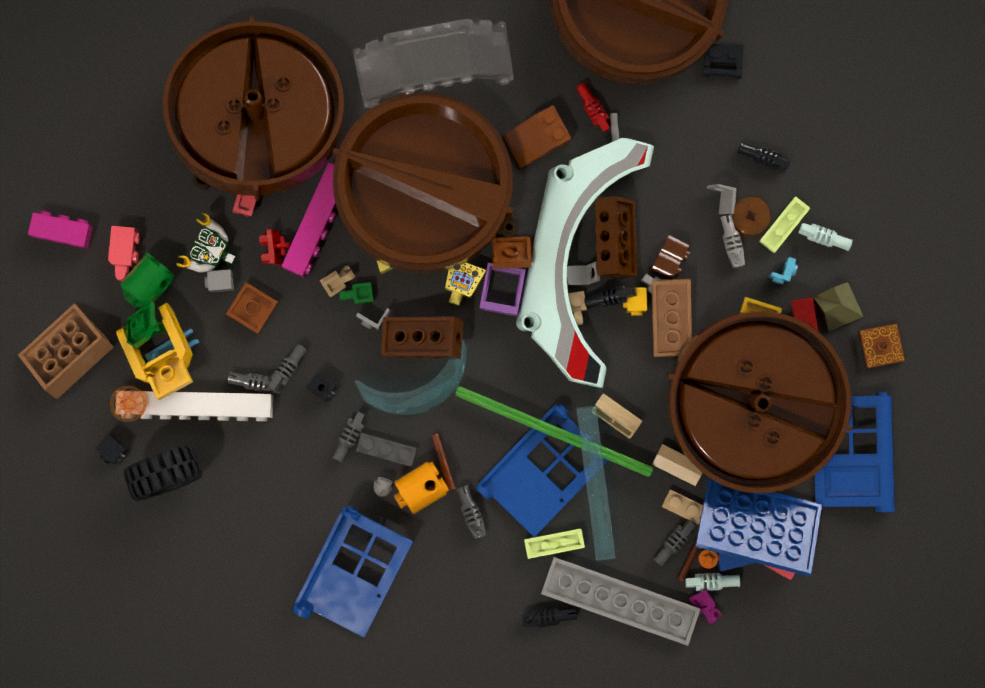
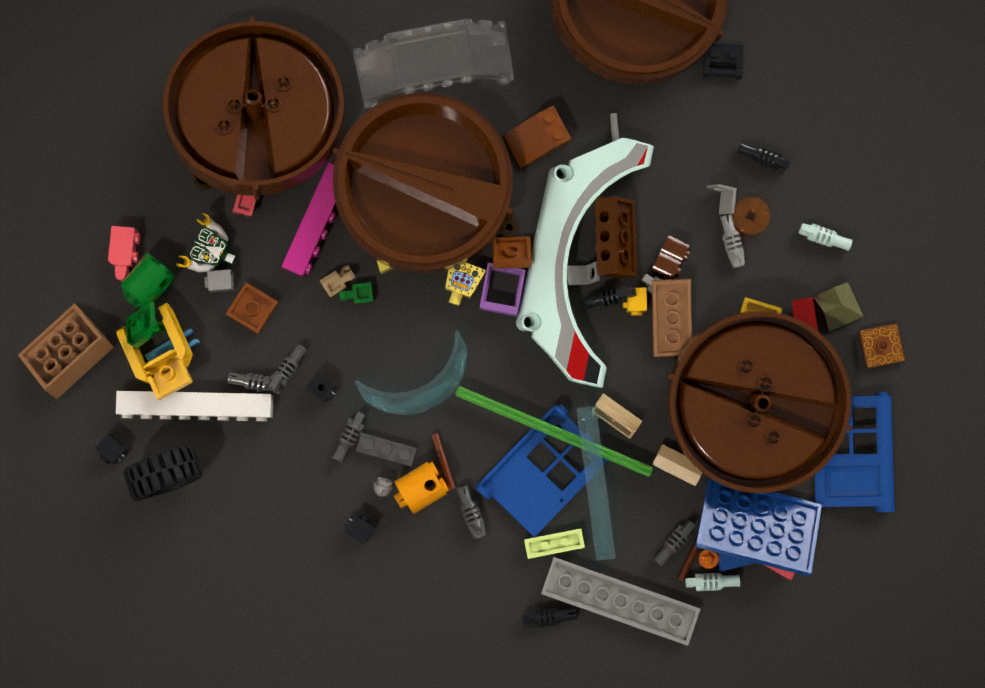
dark pink brick [28,211,93,249] -> none
clear orange wheel [110,386,147,422] -> none
red hips [259,229,291,265] -> none
blue door [292,506,413,637] -> none
light grey bracket [356,308,391,331] -> none
reddish brown brick [381,317,463,359] -> none
tan plate [568,291,587,326] -> none
red hinge [576,82,610,133] -> none
tan plate [661,489,703,525] -> none
magenta plate [689,589,722,624] -> none
yellowish green plate [759,196,810,253] -> none
medium azure bracket [769,257,798,285] -> none

